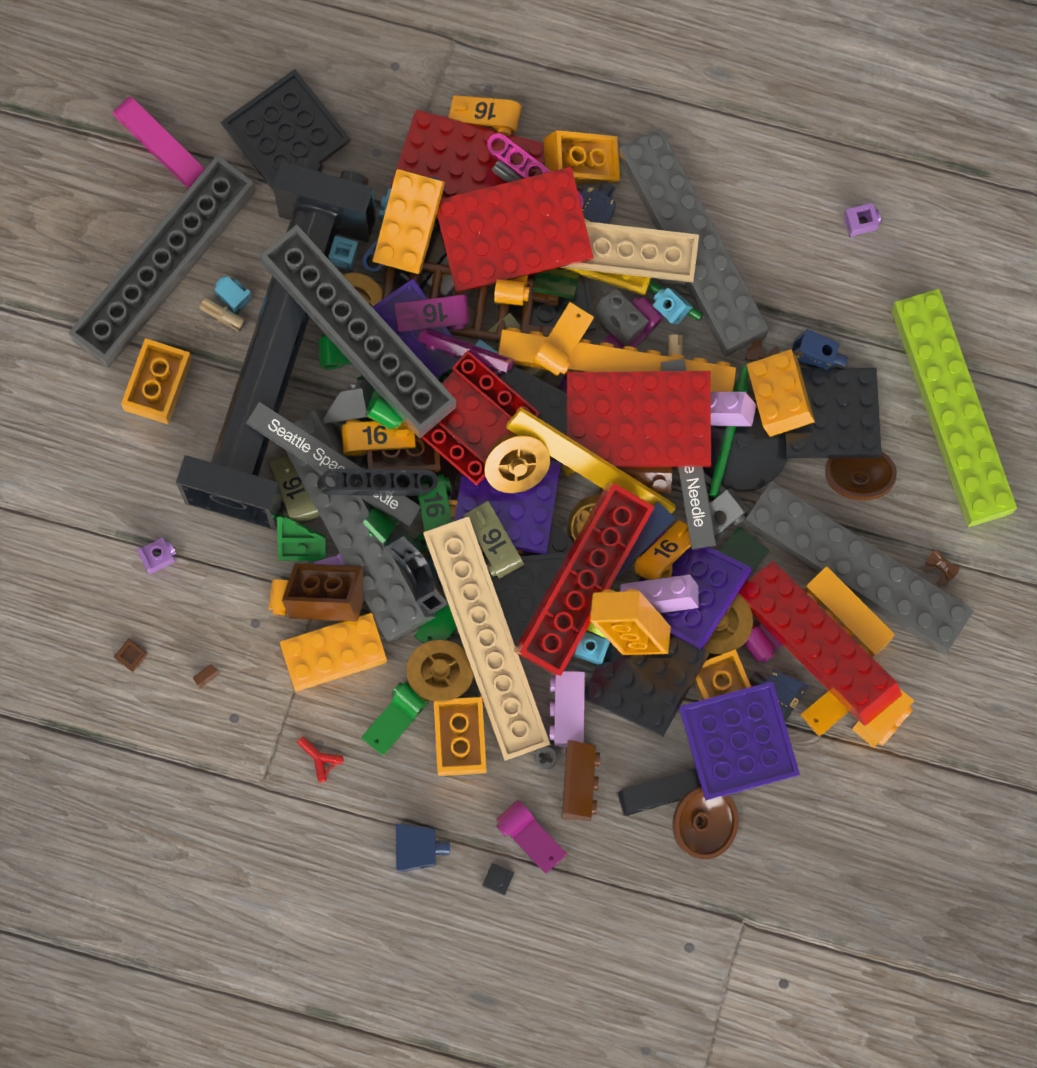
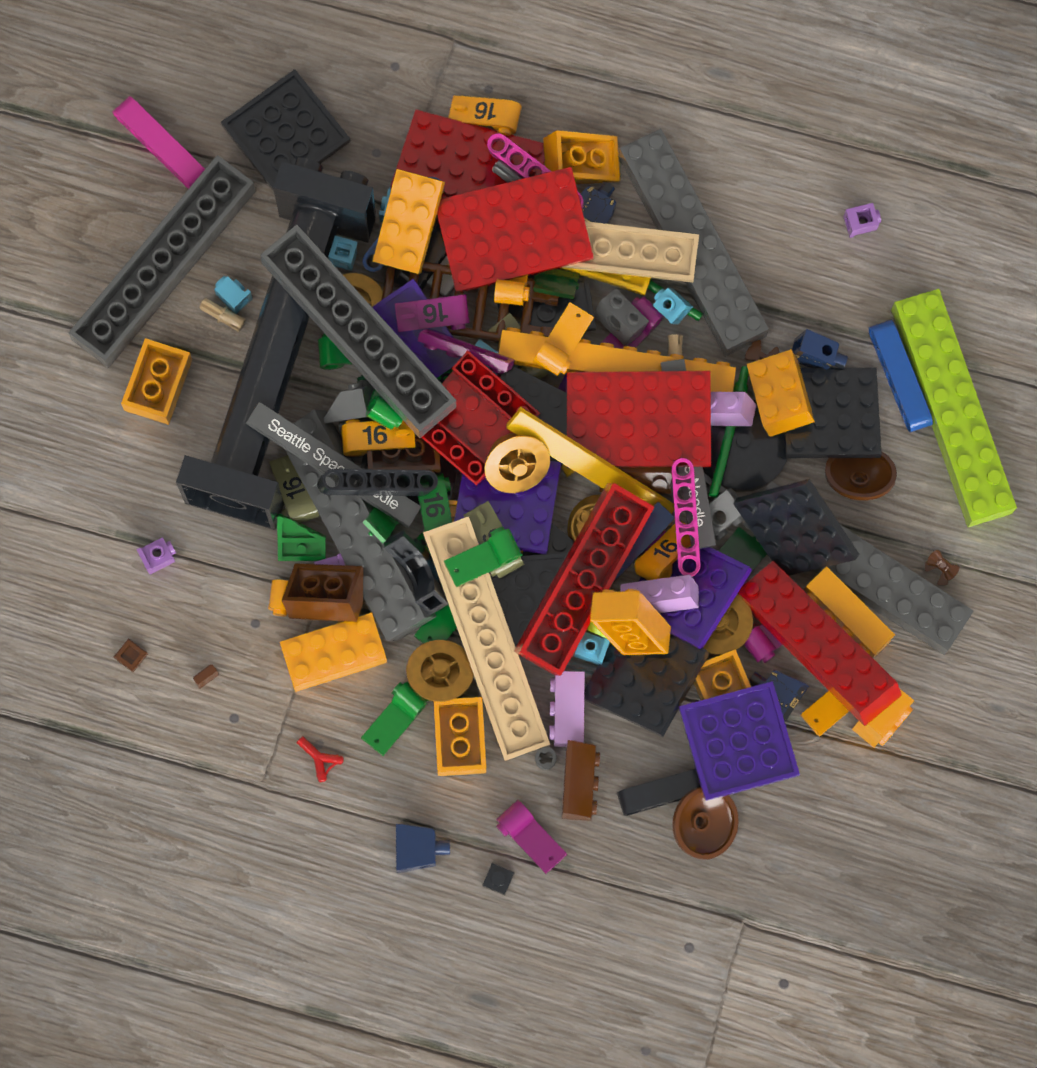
none -> green door [444,527,522,588]
none -> dark pink beam [672,458,701,576]
none -> black plate [733,479,859,576]
none -> blue beam [868,320,933,432]

